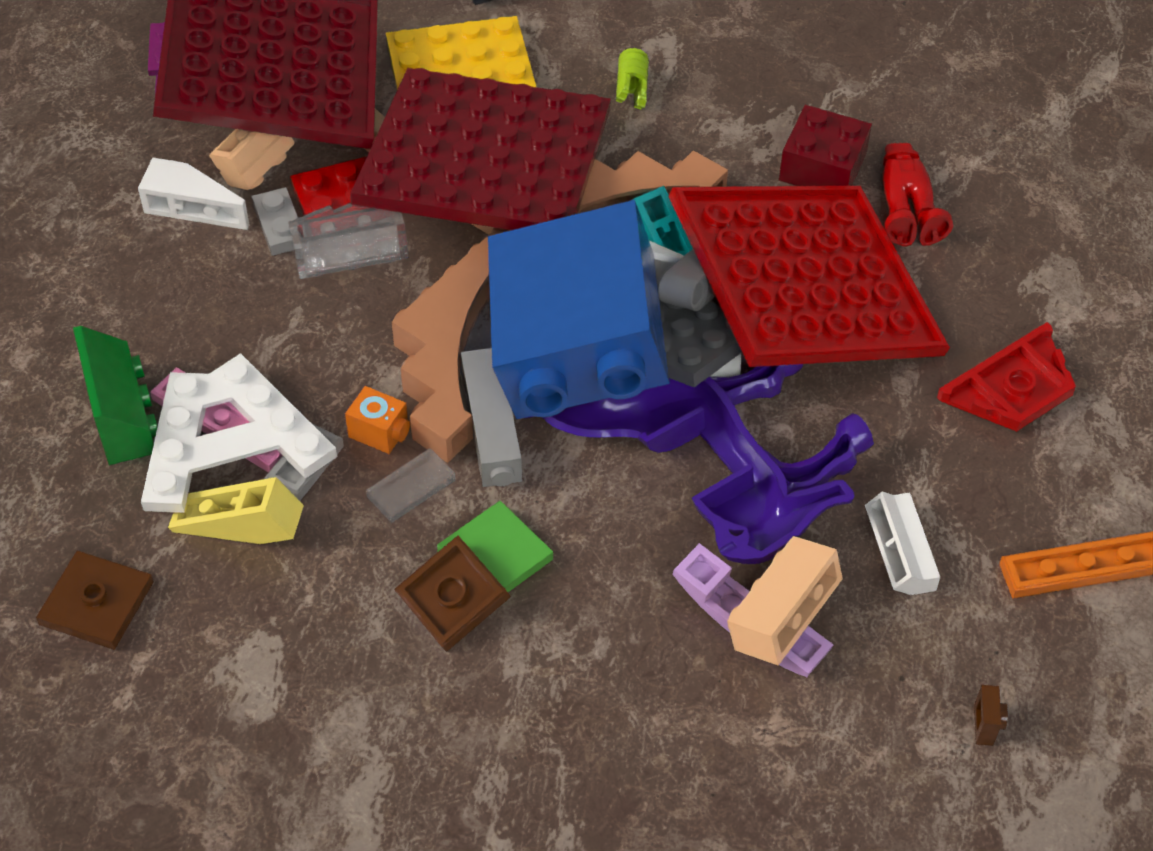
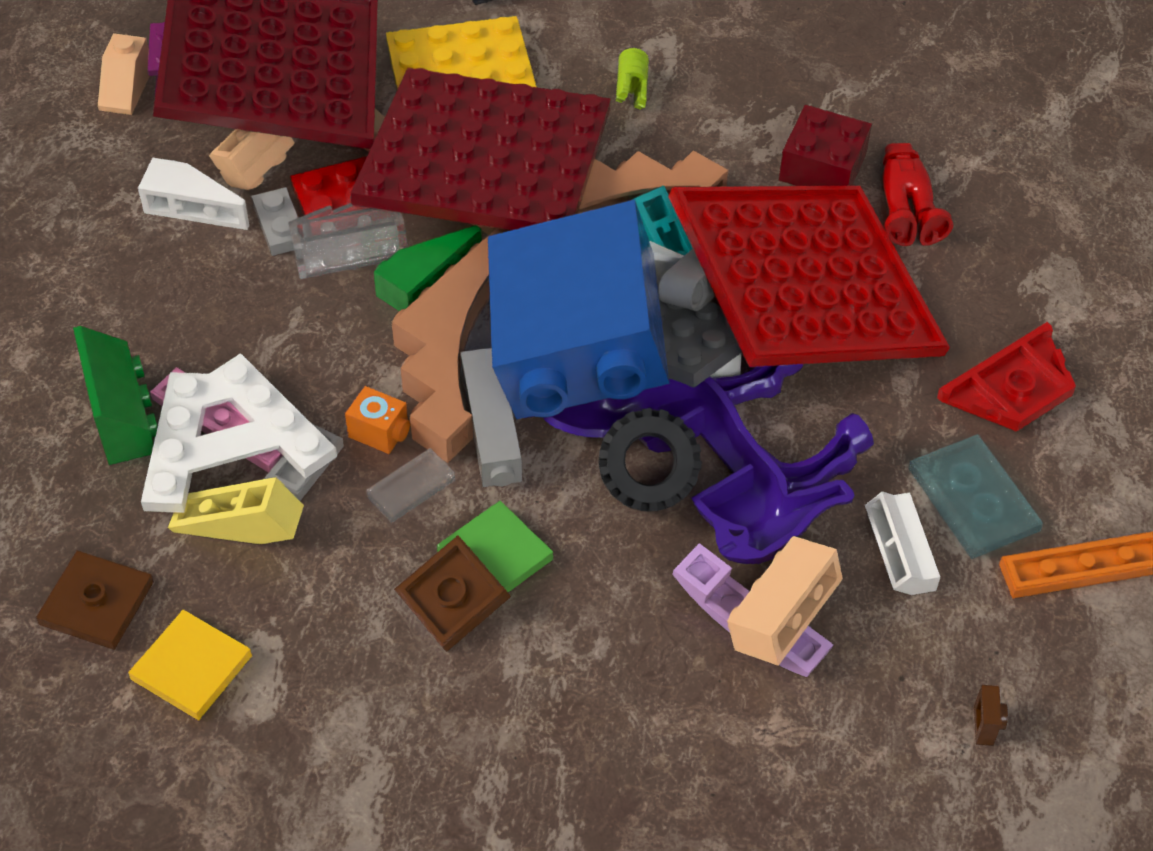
none -> light nougat slope [98,33,149,115]
none -> yellow tile [128,610,252,721]
none -> green slope [374,225,482,311]
none -> black tyre [598,408,702,512]
none -> clear light blue tile [908,434,1043,559]

